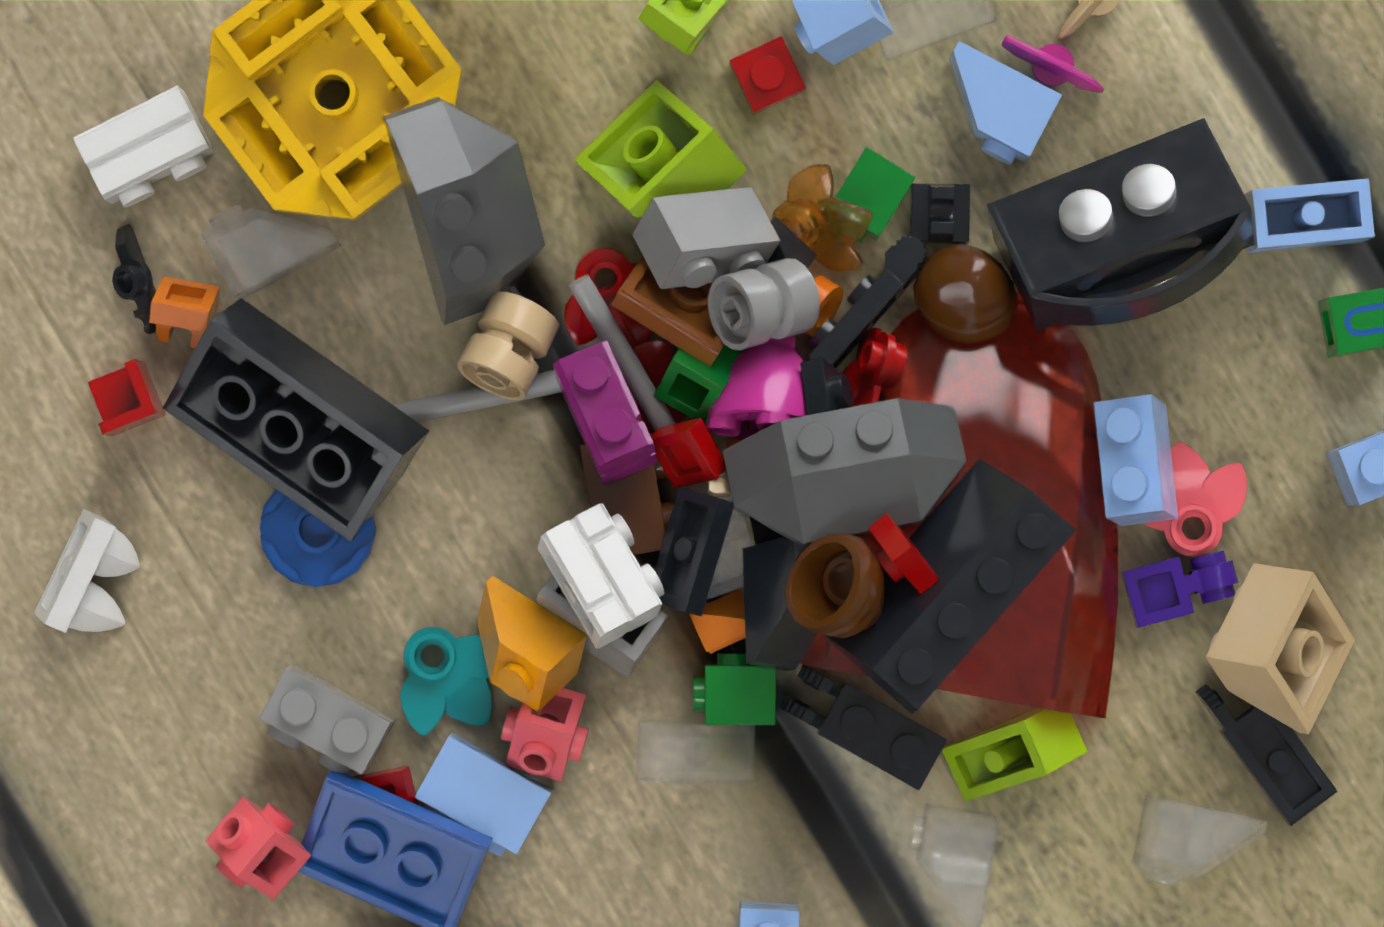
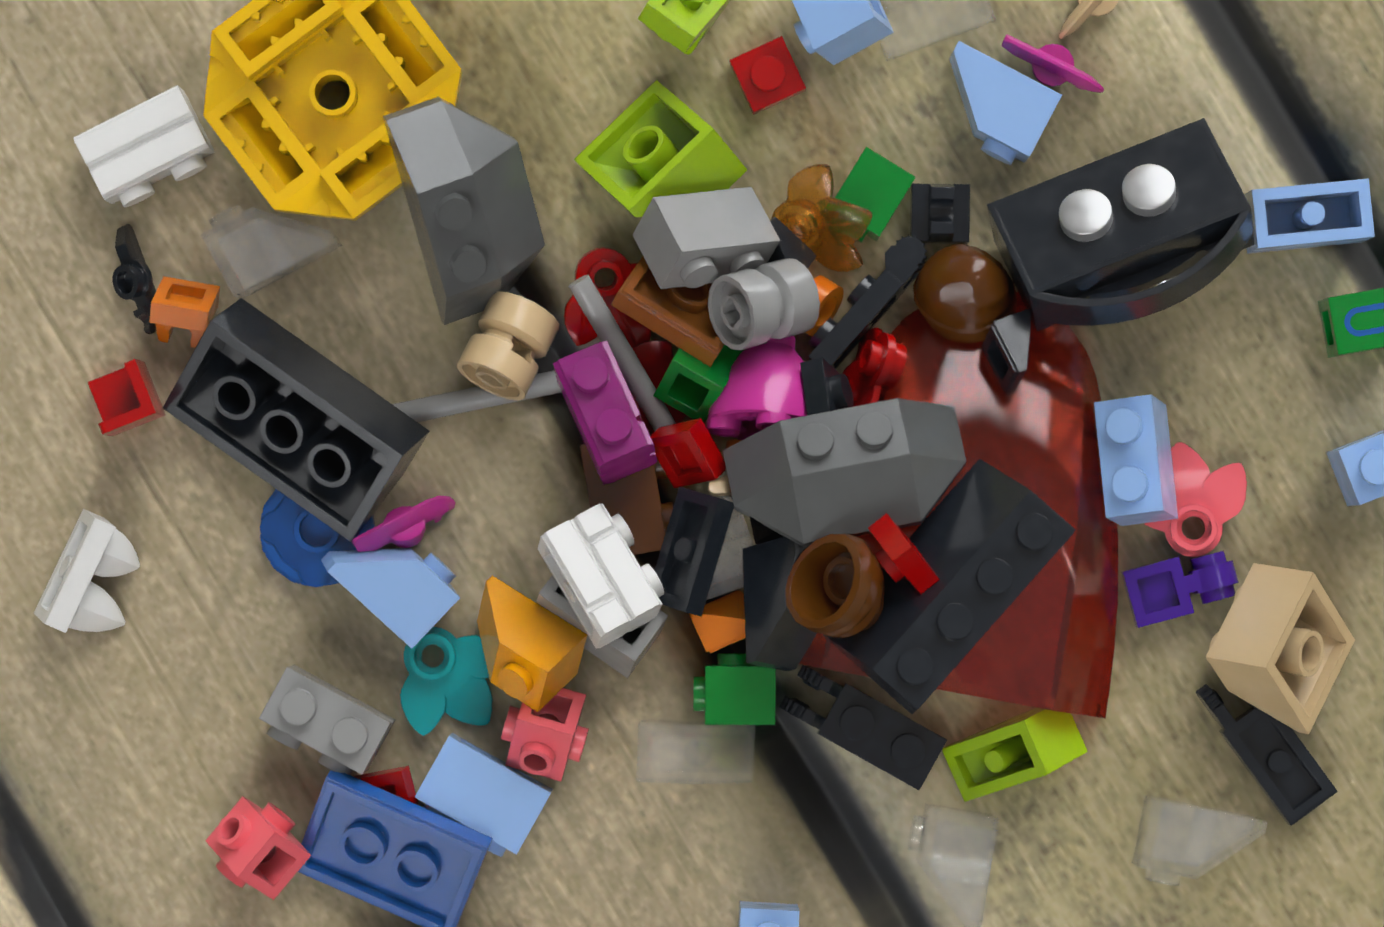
none -> light blue slope [321,548,460,649]
none -> dark pink piece [351,496,456,552]
none -> black slope [981,309,1031,395]

